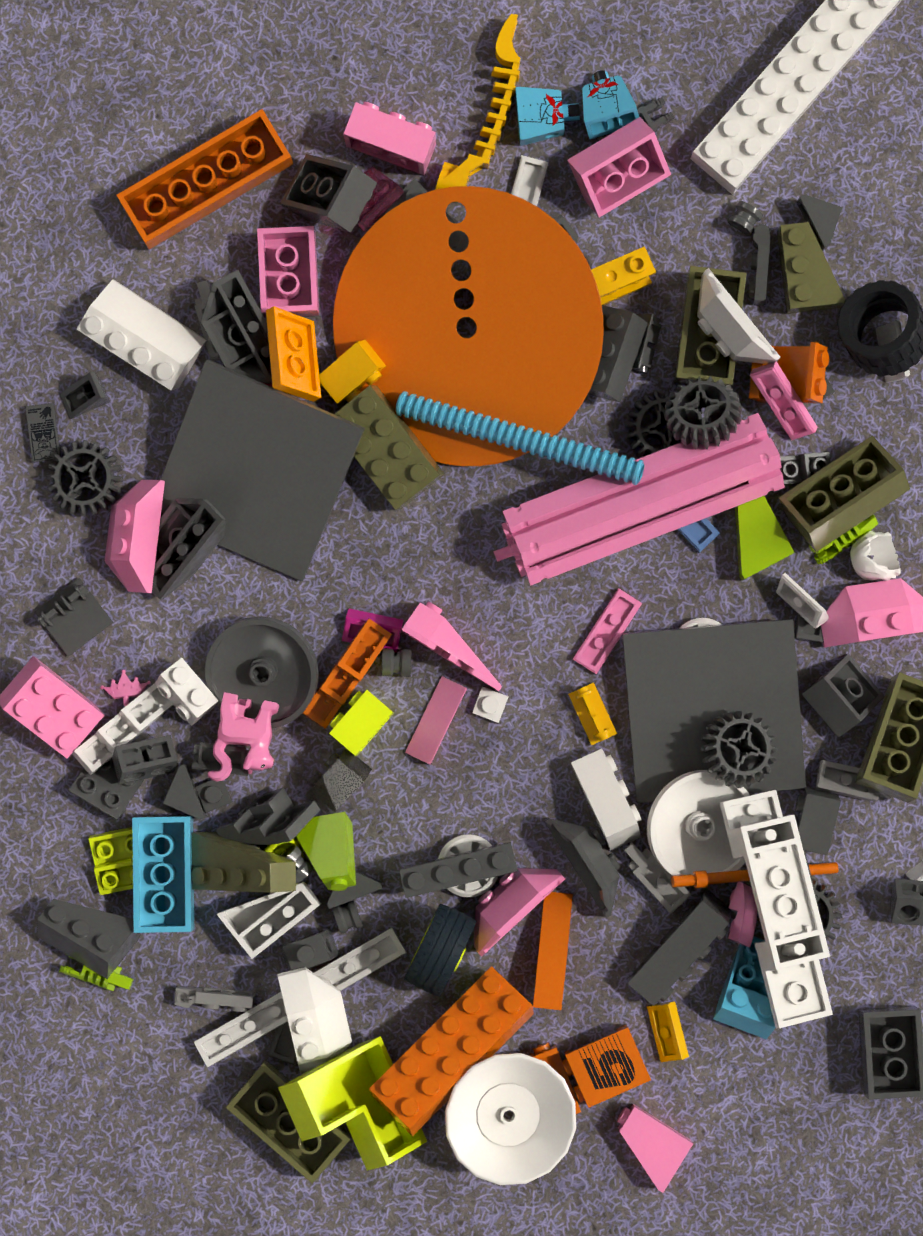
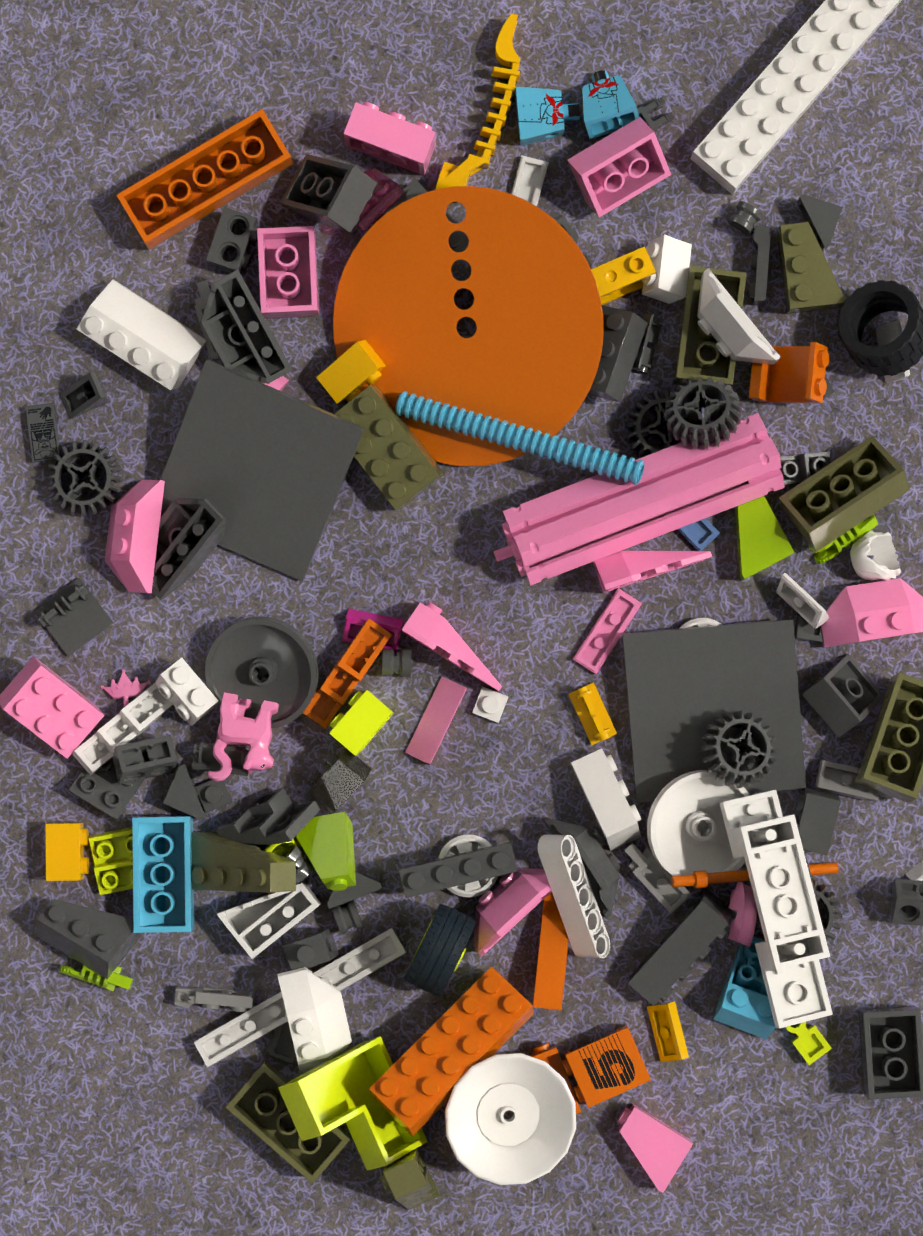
light orange plate [266,306,321,402] -> none
bright pink tile [750,361,818,441] -> none
none -> yellow brick [45,823,89,881]
none -> dark grey brick [206,207,261,274]
none -> olive wedge [381,1148,440,1210]
none -> white beam [538,835,610,958]
none -> bright pink wedge [593,551,712,593]
none -> white brick [642,235,692,304]
none -> neon yellow plate [785,1022,832,1065]

